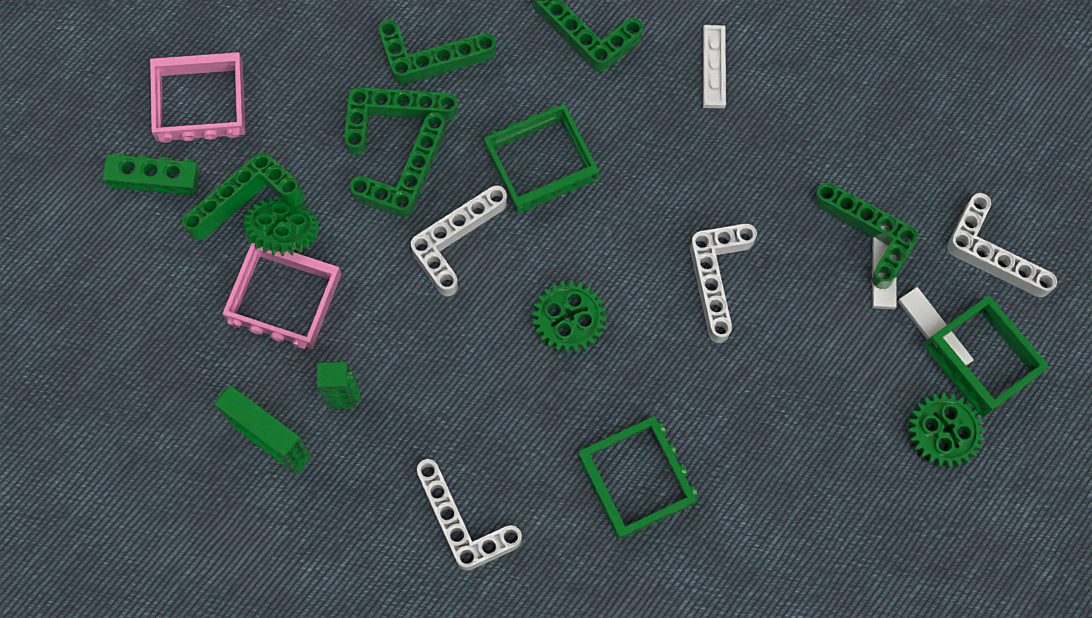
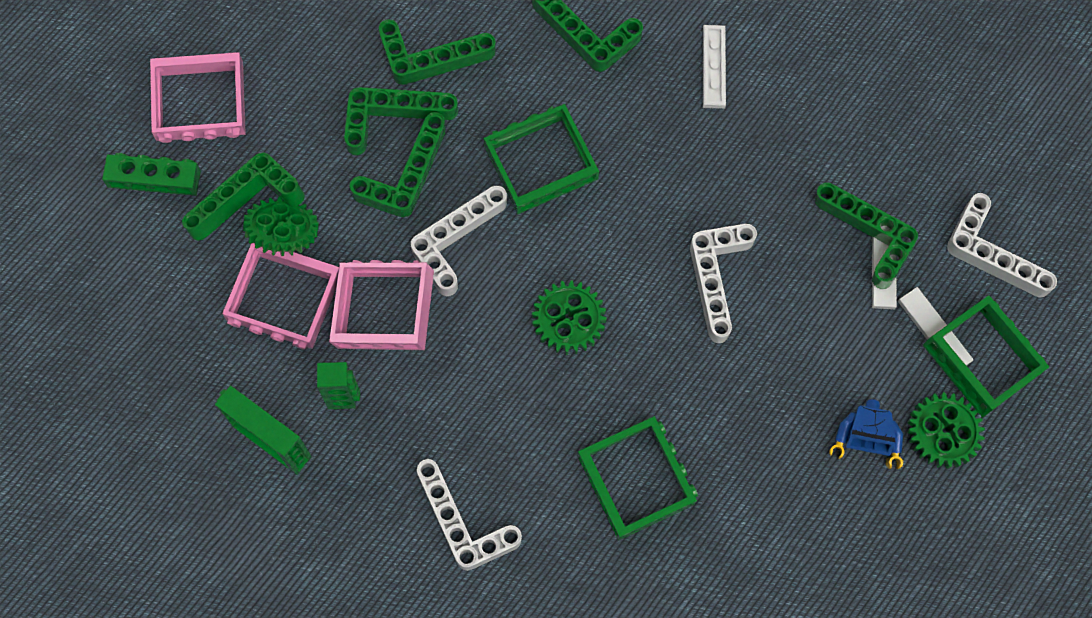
none -> bright pink window [329,260,434,350]
none -> blue torso [829,399,903,469]

